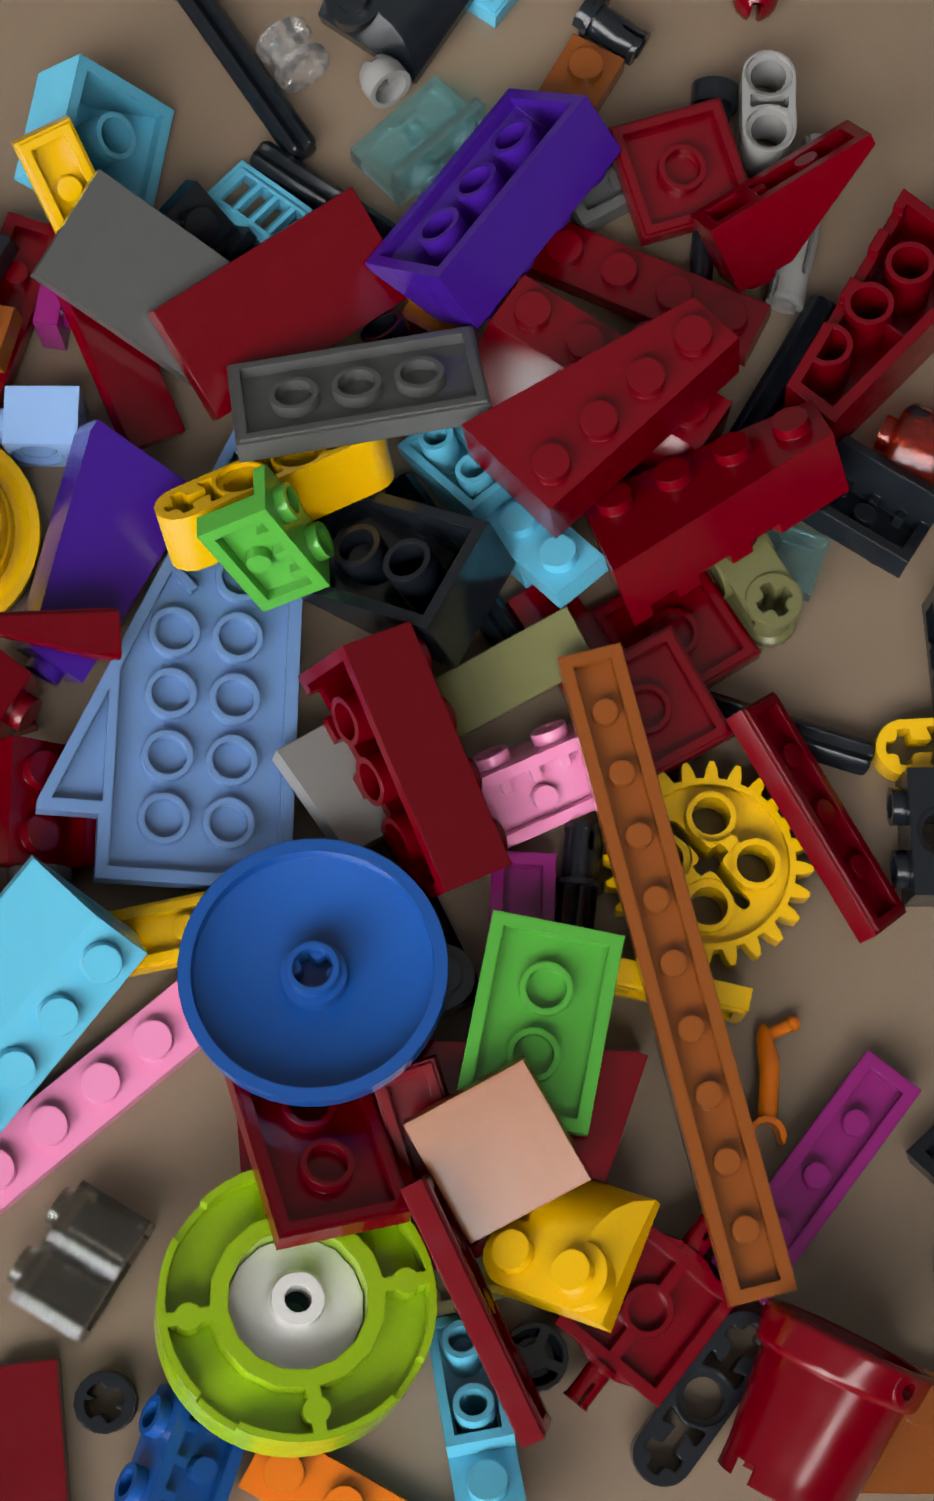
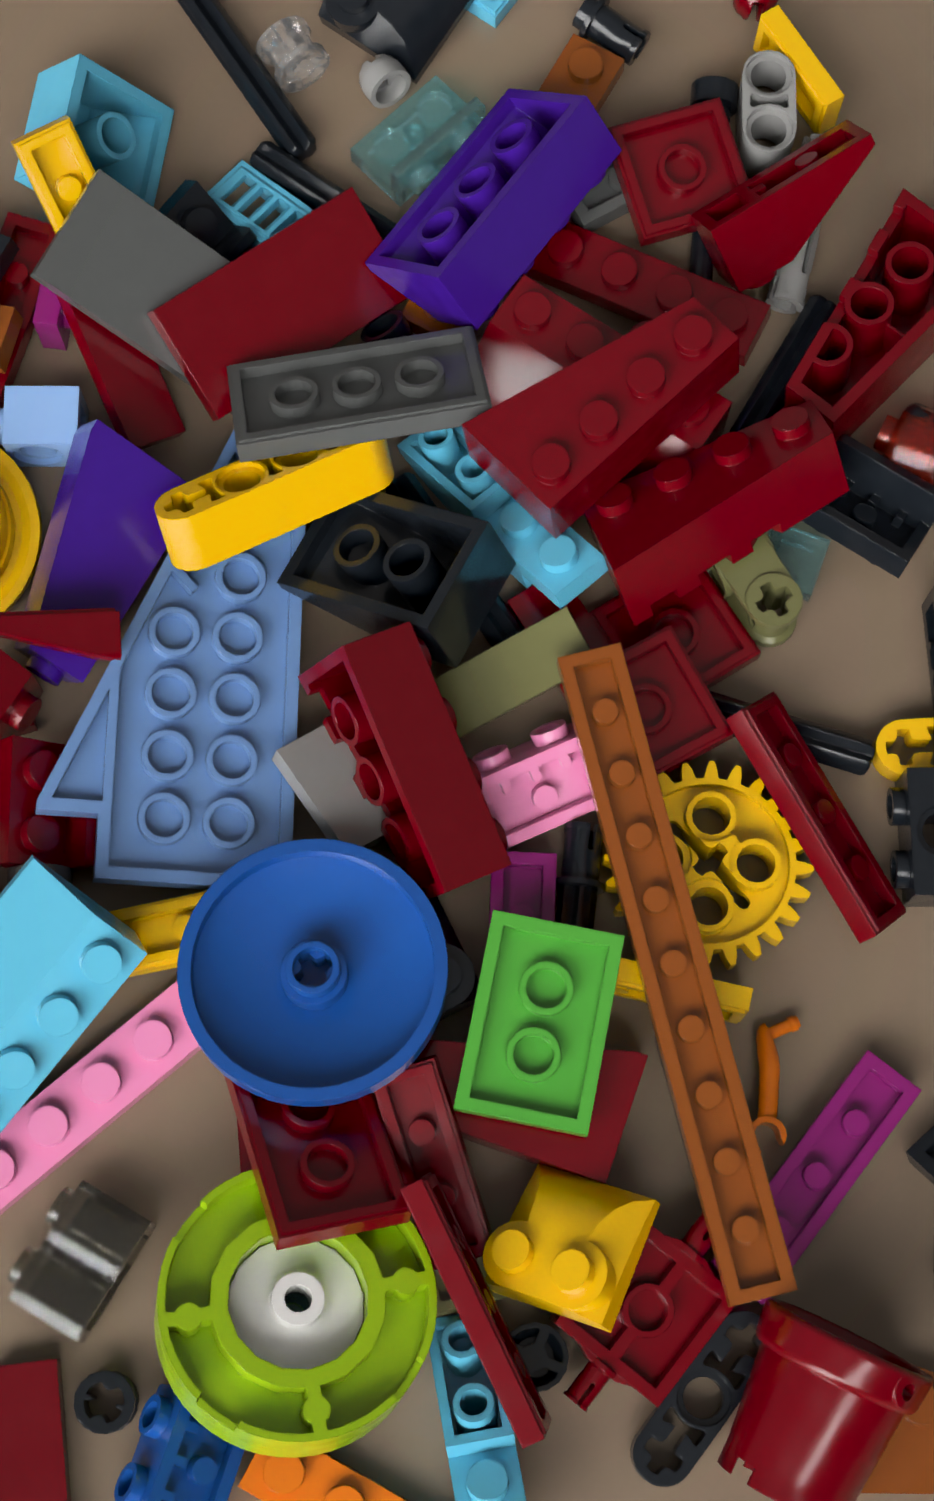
bright green bracket [197,464,334,612] -> none
tile [403,1055,591,1244] -> none
none -> yellow tile [753,5,845,134]

